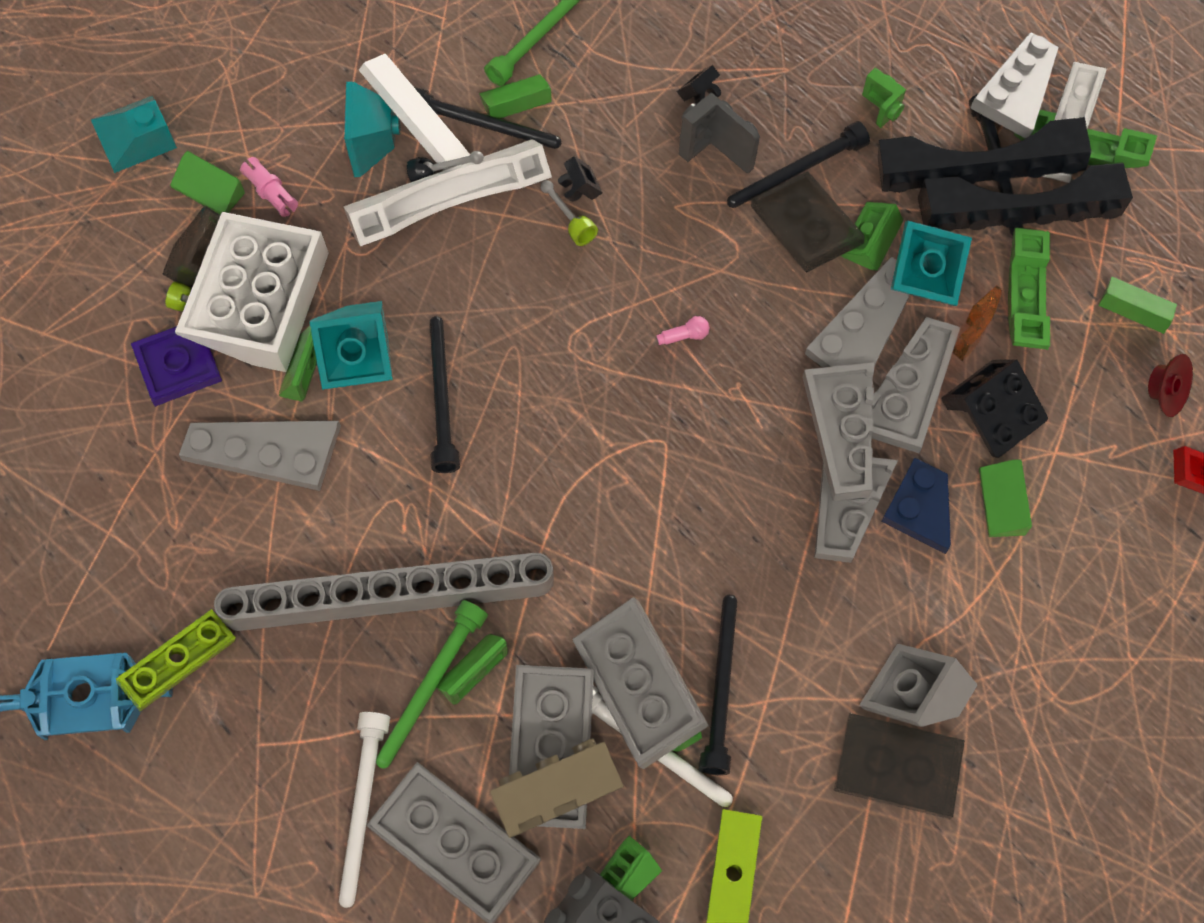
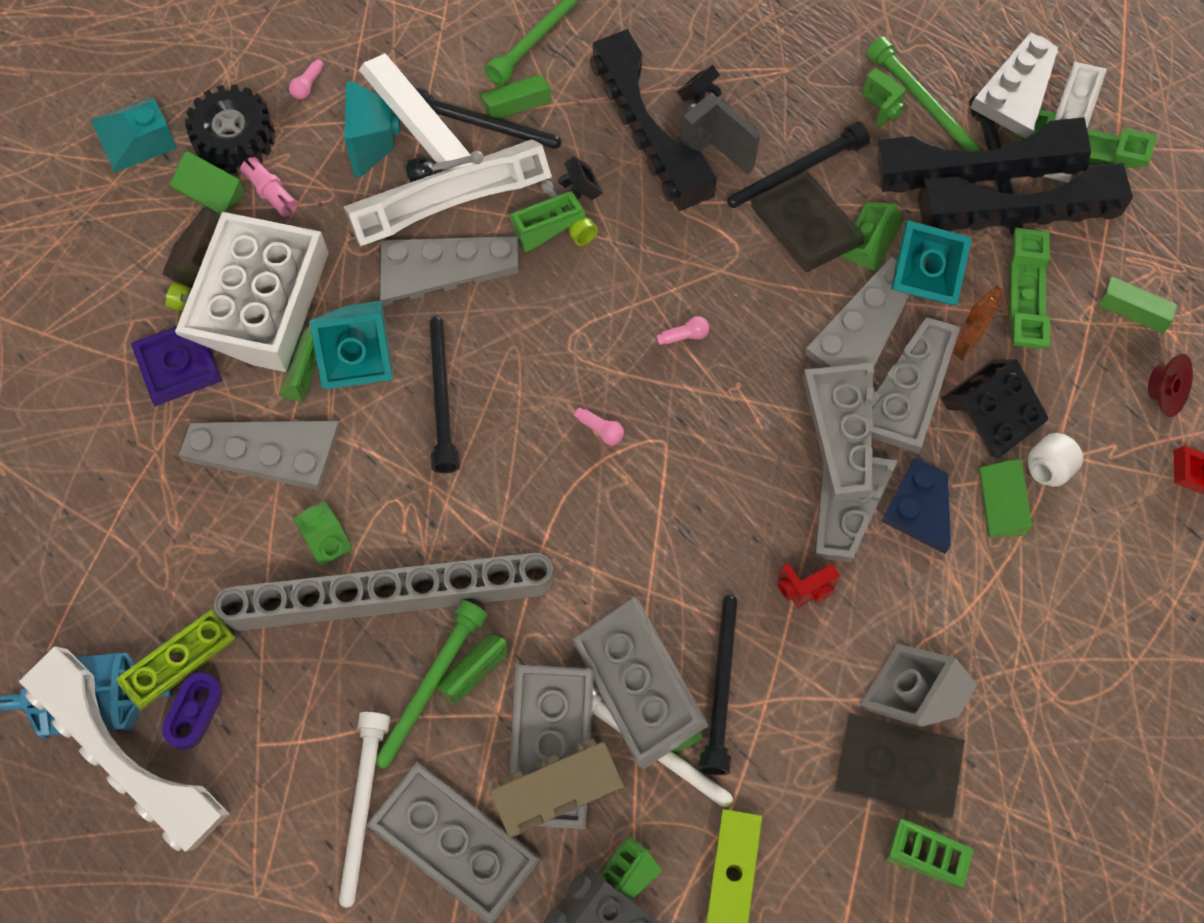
none -> white arch [19,646,230,852]
none -> dark purple plate [162,673,222,750]
none -> black wheel [185,85,275,173]
none -> bright pink piece [288,59,324,100]
none -> bright green bracket [293,501,352,566]
none -> light grey wing [380,236,519,307]
none -> bright green slope [509,191,586,252]
none -> bright pink piece [574,408,624,445]
none -> black arch [590,29,717,211]
none -> red bracket [777,563,840,608]
none -> bright green piece [866,36,980,152]
none -> bright green slope [885,818,974,889]
none -> white head [1027,433,1083,487]

